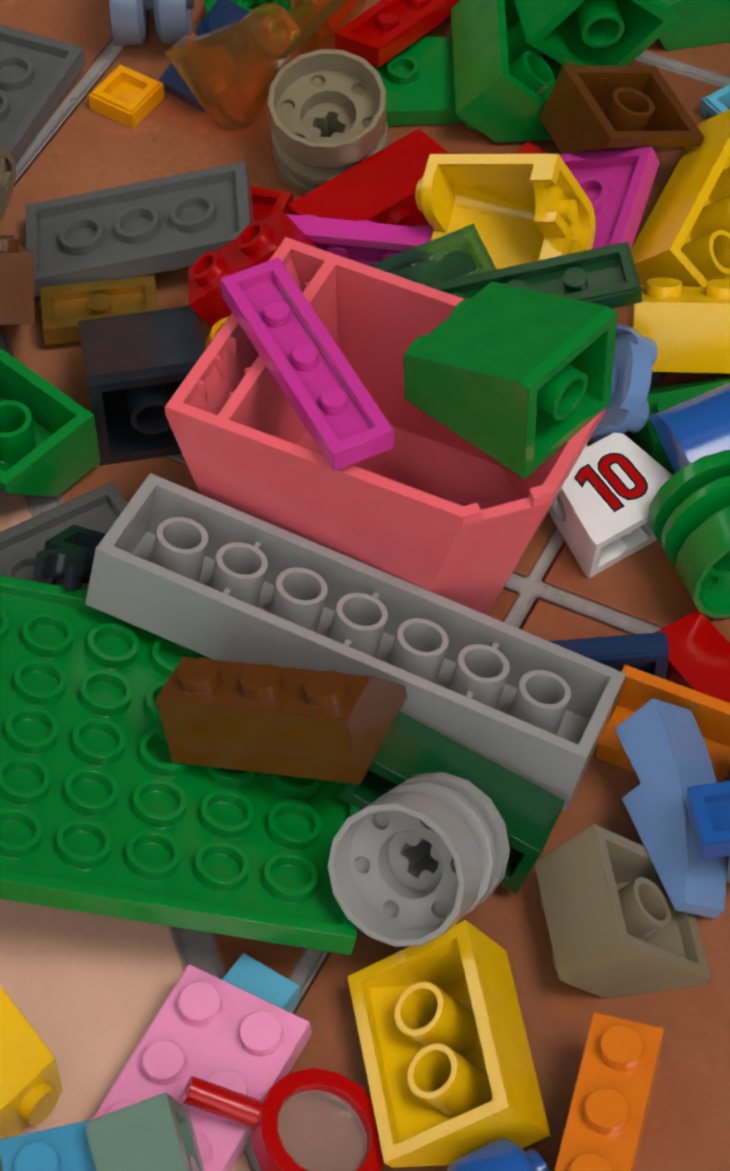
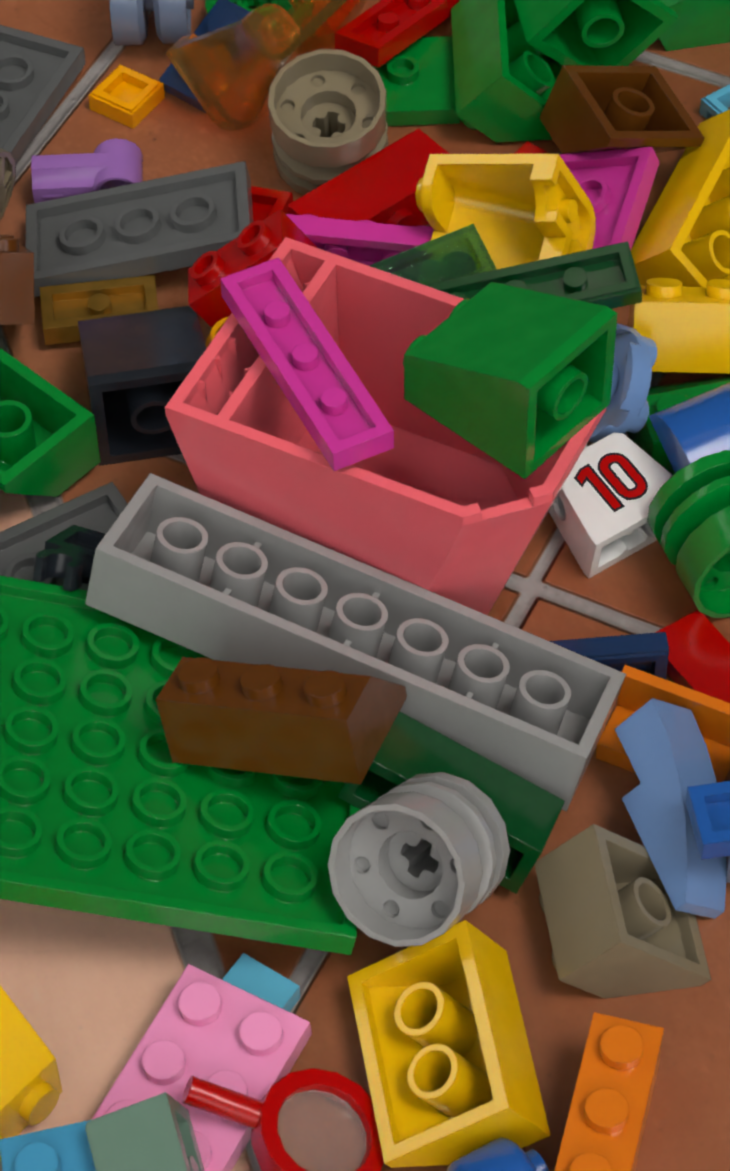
none -> medium lavender piece [31,138,143,203]

